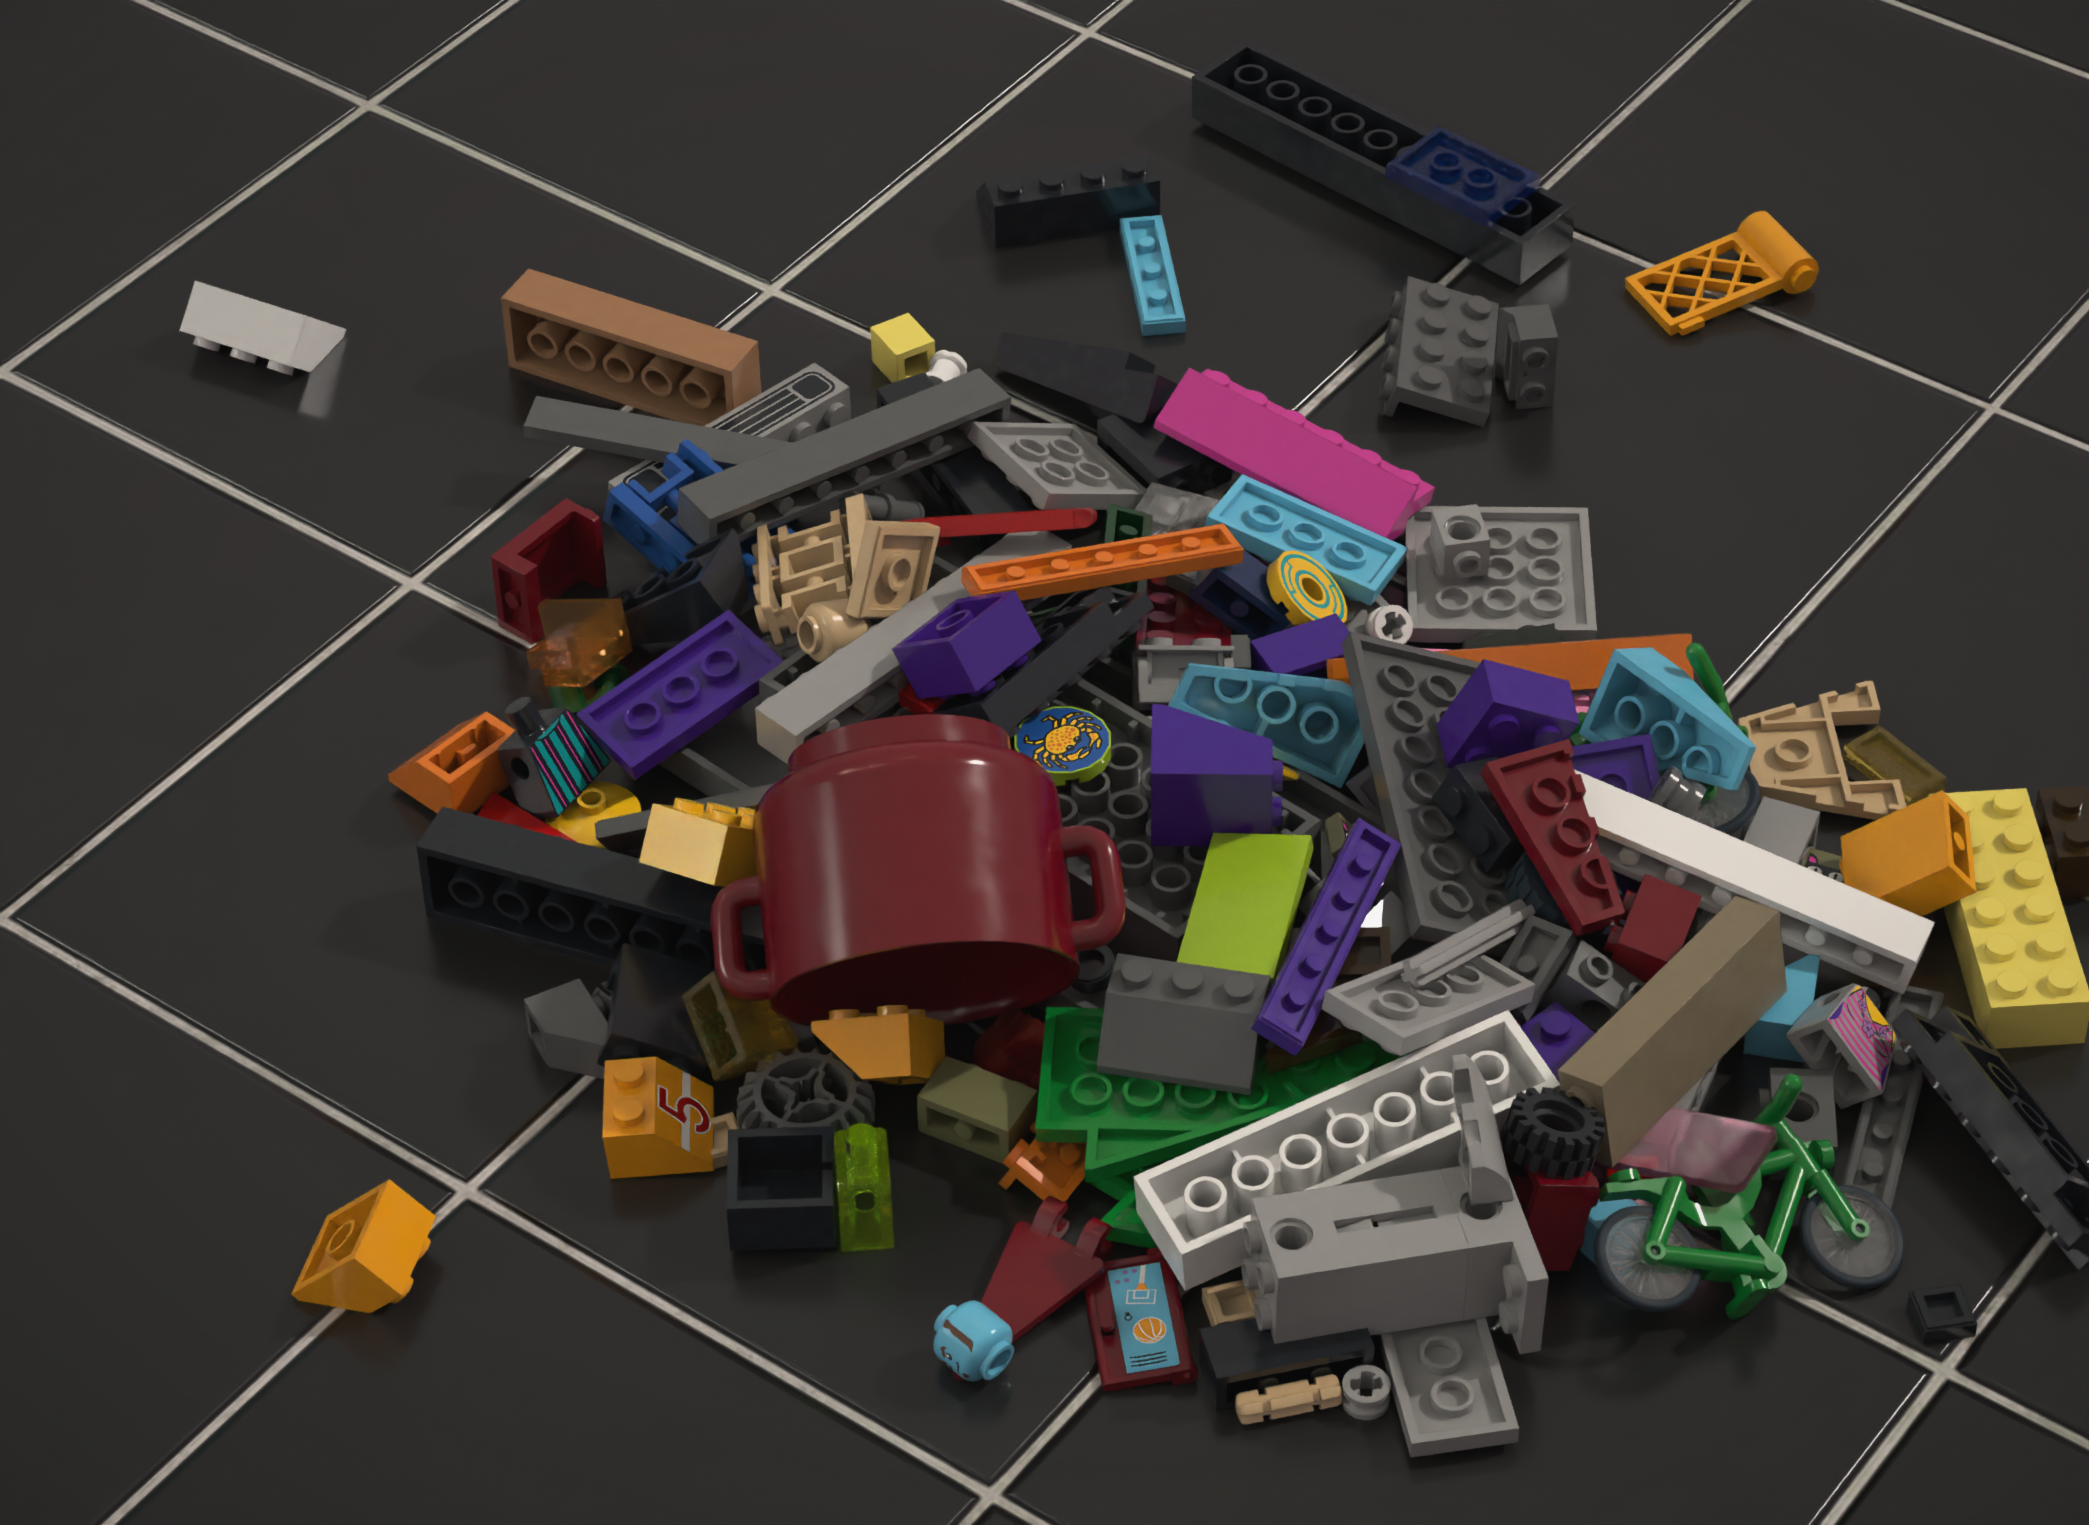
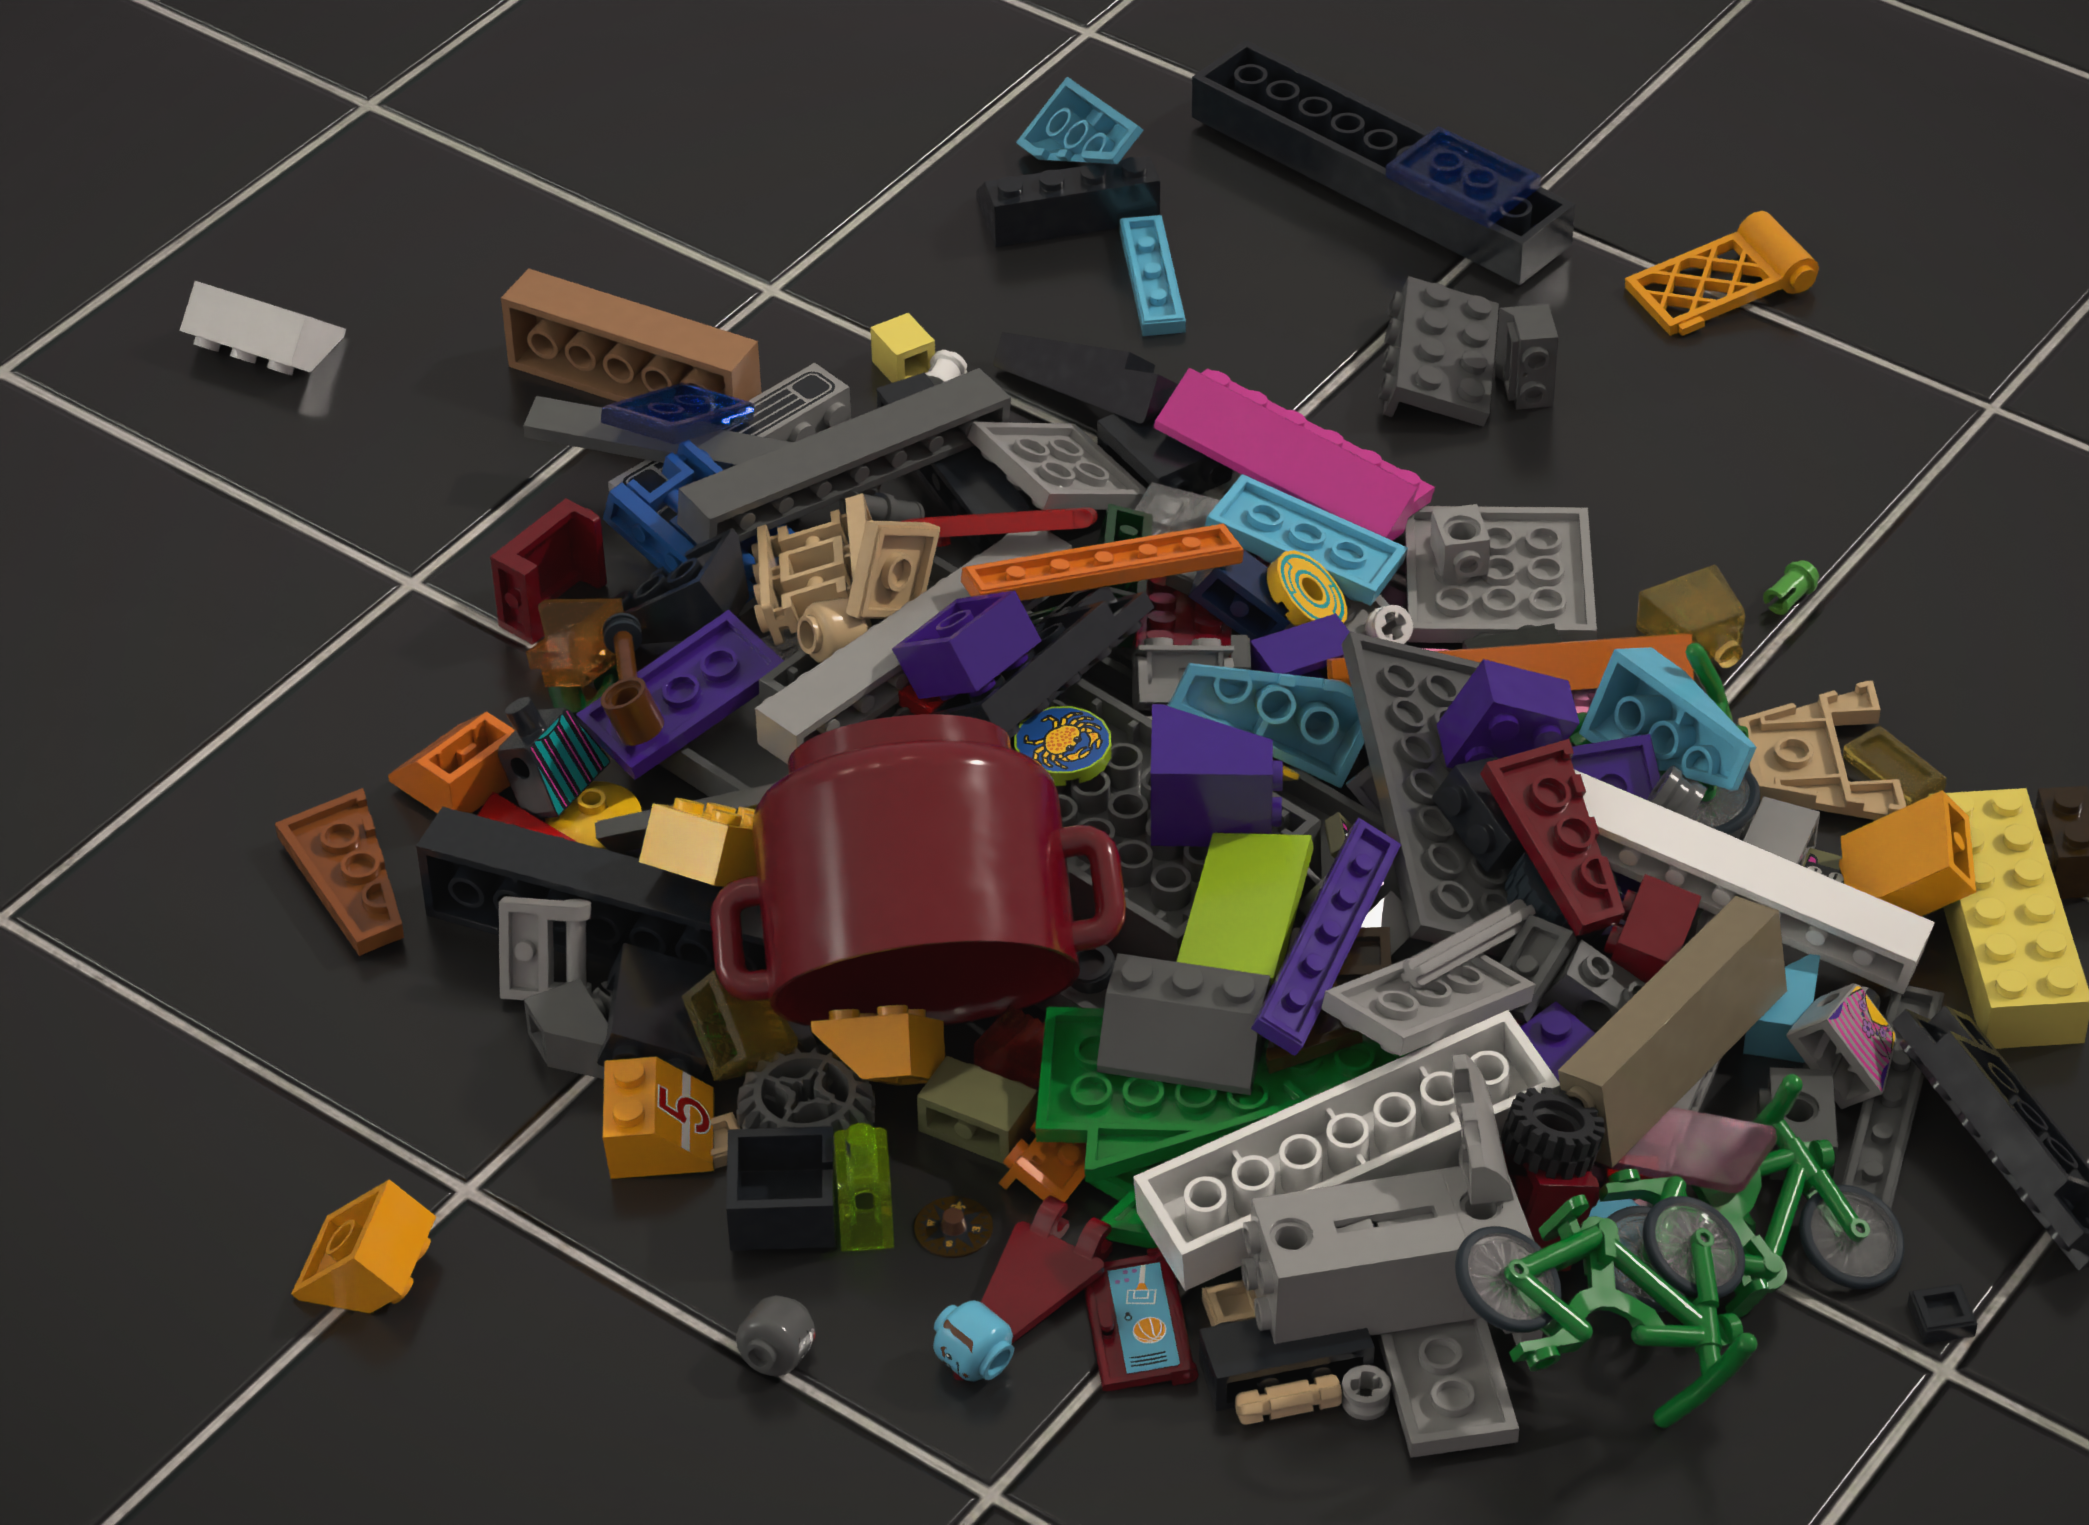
none -> dark orange wing [275,788,404,956]
none -> light grey plate [499,897,592,1000]
none -> reddish brown piece [600,613,664,746]
none -> clear blue tile [601,383,755,444]
none -> dark grey head [736,1295,816,1377]
none -> piece [914,1196,993,1258]
none -> medium azure wedge [1016,77,1144,164]
none -> green piece [1455,1195,1758,1428]
none -> clear yellow torso [1636,564,1745,668]
none -> bright green pin [1763,560,1819,615]

